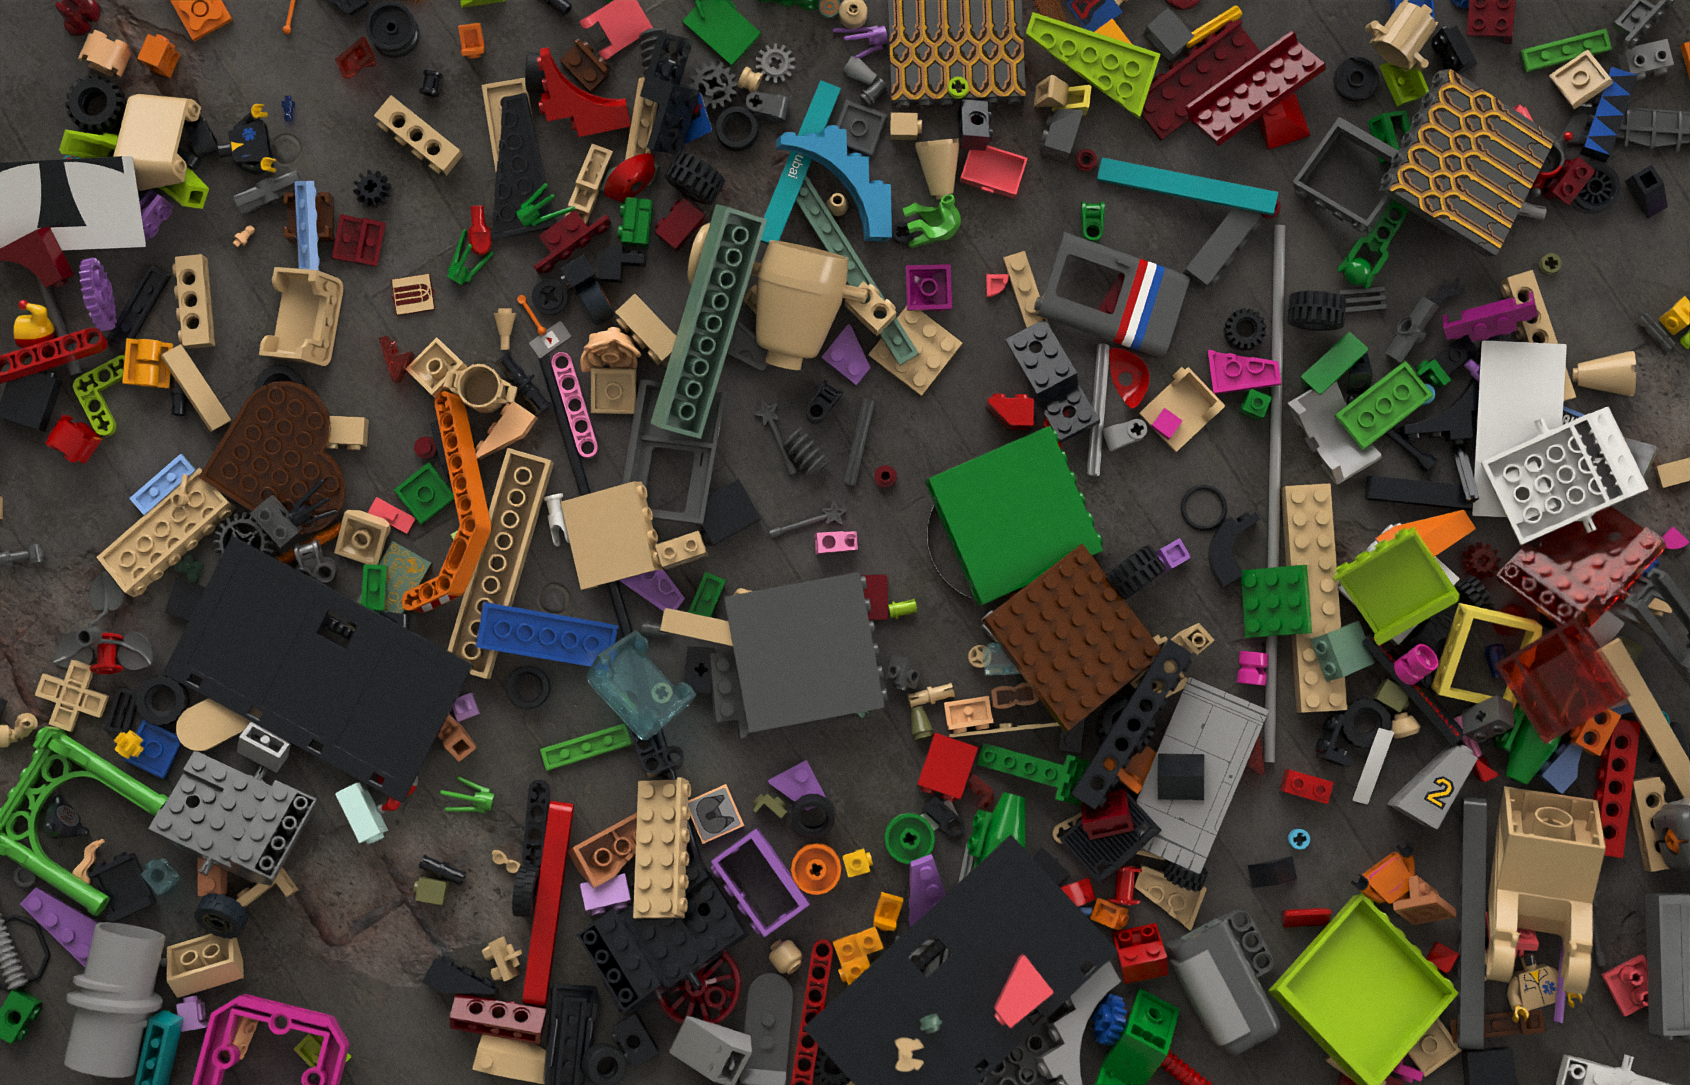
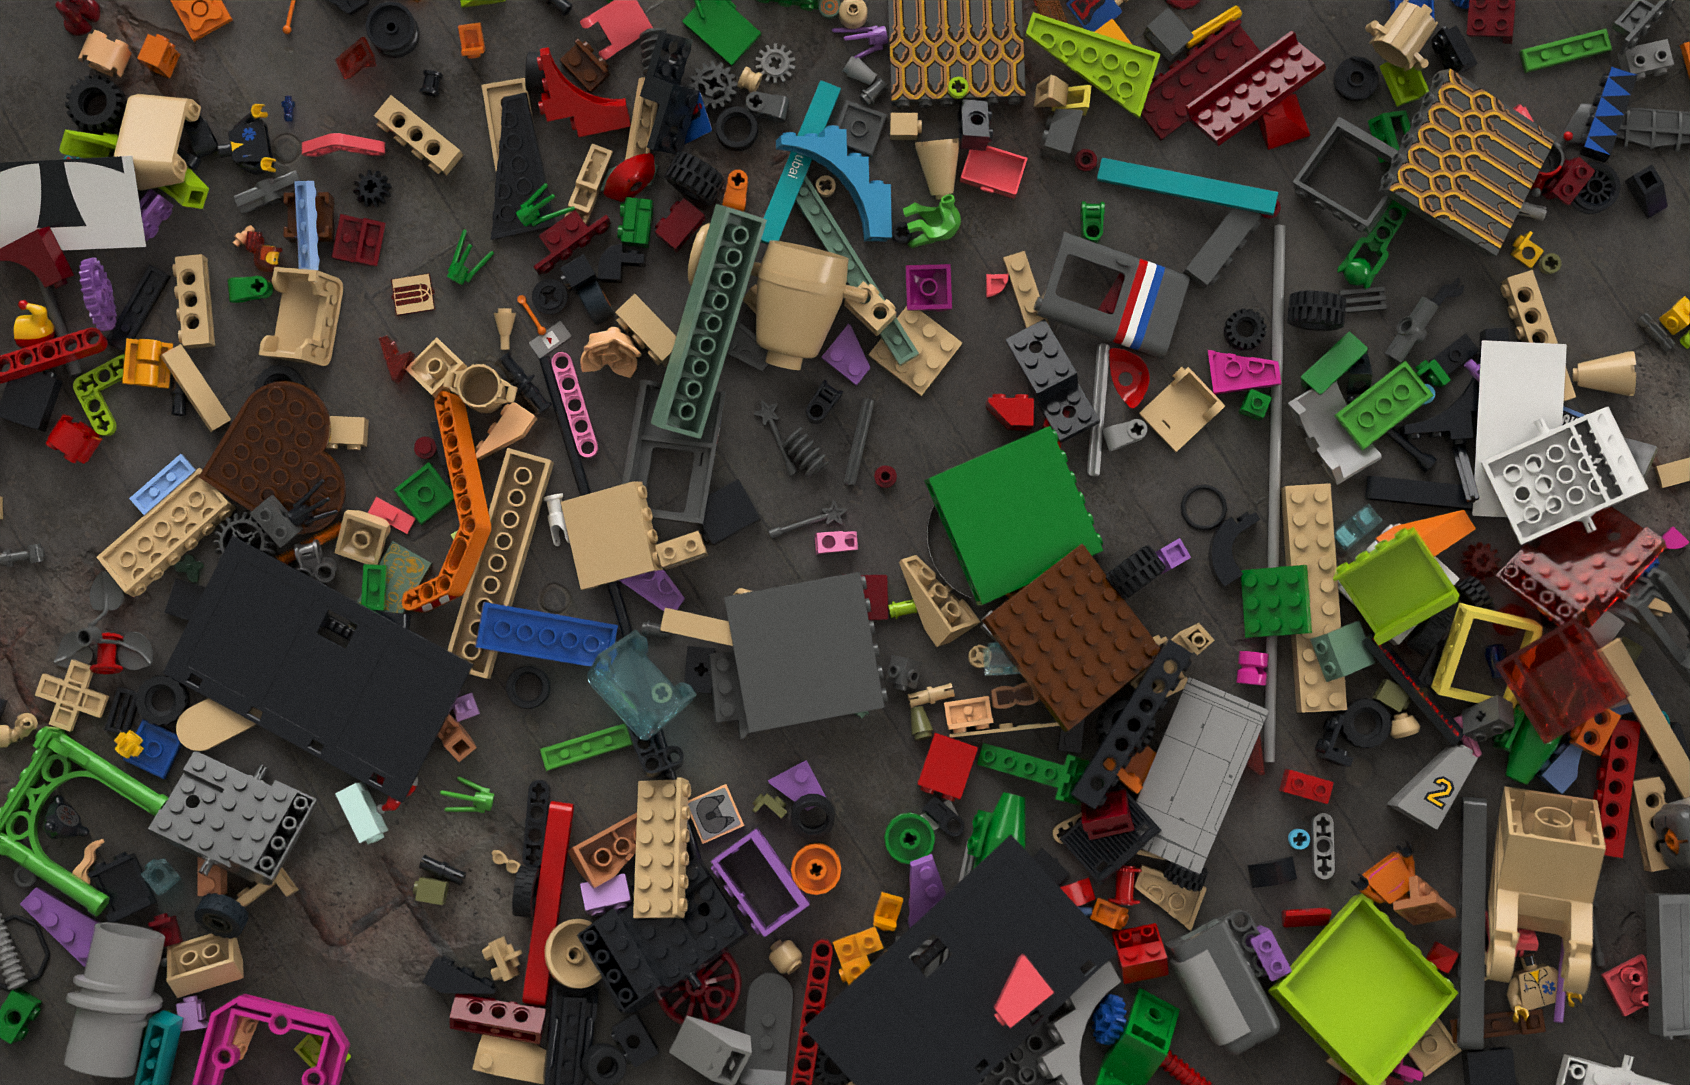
tan hand [170,474,189,505] -> none
light grey brick [237,721,291,773] -> none
red arm [468,206,491,255] -> none
tan tile [591,367,637,414] -> none
green plate [688,572,726,617] -> none
tan cone [826,193,849,216] -> none
yellow bracket [843,848,873,877] -> none
tan piece [895,1037,924,1072] -> none
sand green plate [920,1014,942,1033] -> none
clear red bracket [967,773,995,808] -> none
dark pink tile [1150,408,1182,440] -> none
black slope [1157,753,1204,800] -> none
white sticker [1353,728,1394,804] -> none
dark pink wheel [1394,644,1438,685] -> none
magenta bracket [1443,292,1538,342] -> none
red slope [1472,755,1499,782] -> none
tan tile [1549,49,1613,109] -> none
none -> dark red bracket [148,913,183,947]
none -> green piece [227,276,274,303]
none -> clear red piece [245,231,283,273]
none -> coral beam [302,133,385,157]
none -> tan dish [545,919,602,989]
none -> orange piece [722,170,748,212]
none -> tan bush [816,175,836,197]
none -> tan wedge [899,555,980,647]
none -> medium lavender panel [1245,925,1292,981]
none -> light grey beam [1311,813,1335,879]
none -> clear light blue slope [1334,503,1383,551]
none -> yellow bracket [1510,231,1543,268]

